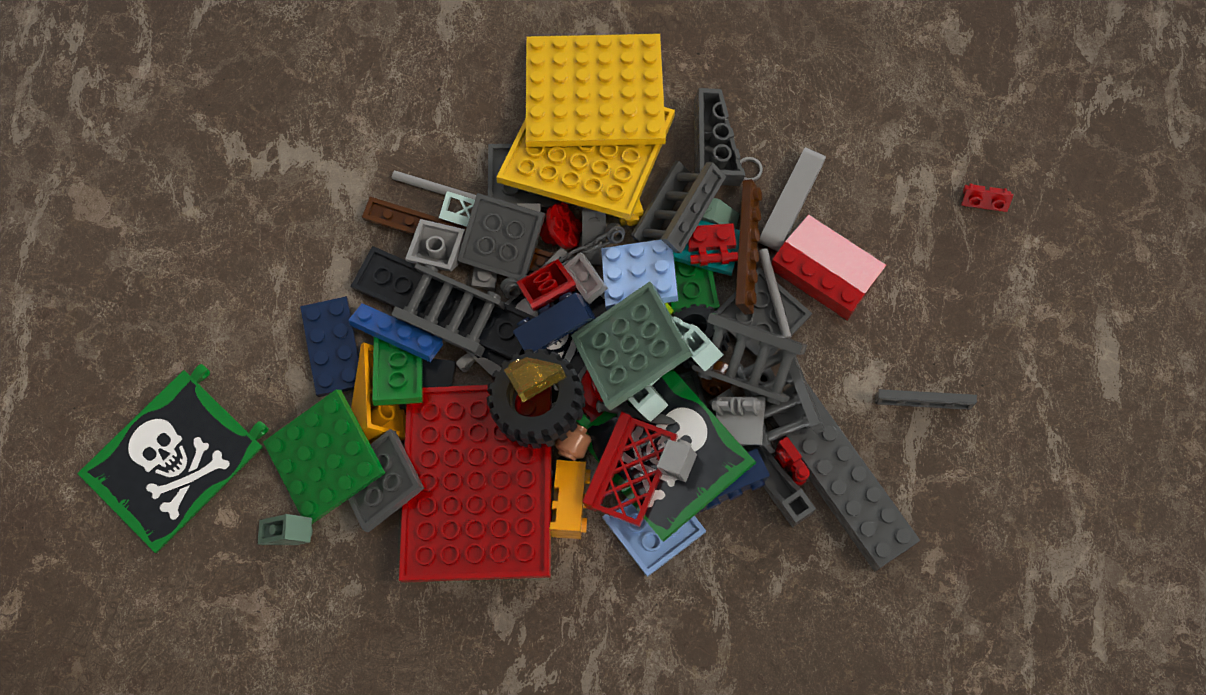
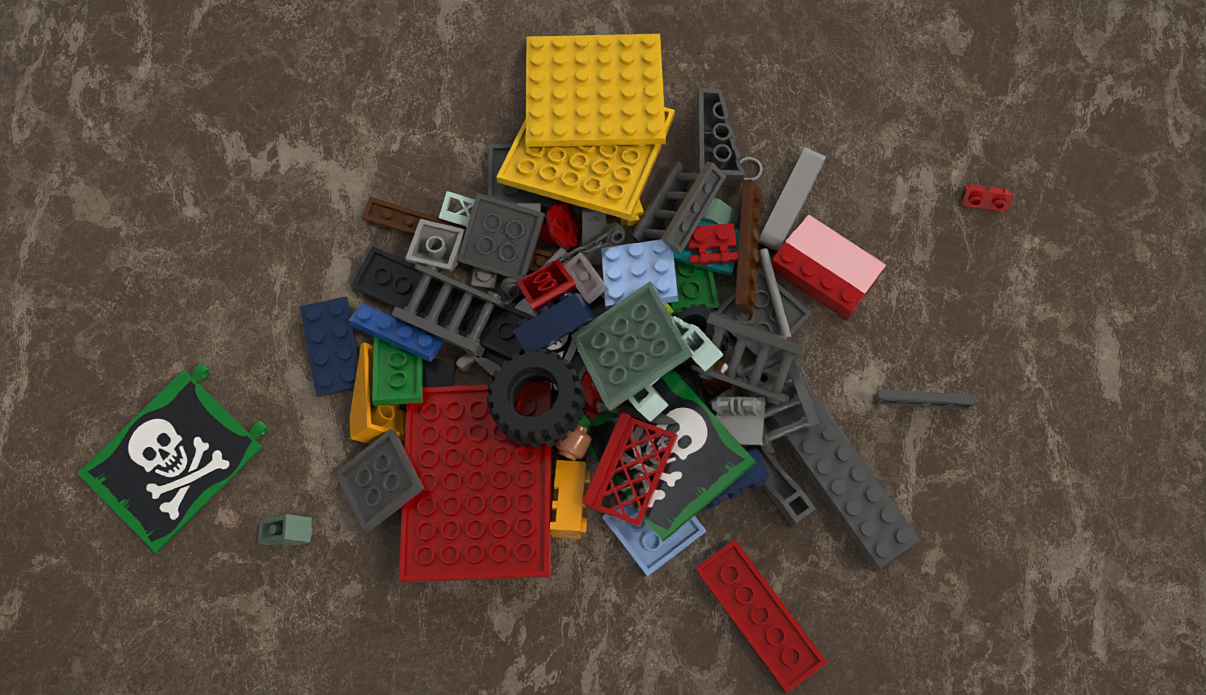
green plate [263,389,386,524] -> none
light grey bar [392,170,476,200] -> none
clear yellow slope [504,357,566,402] -> none
light grey brick [657,439,697,482] -> none
red plate [774,437,810,486] -> none
none -> red plate [695,539,828,693]

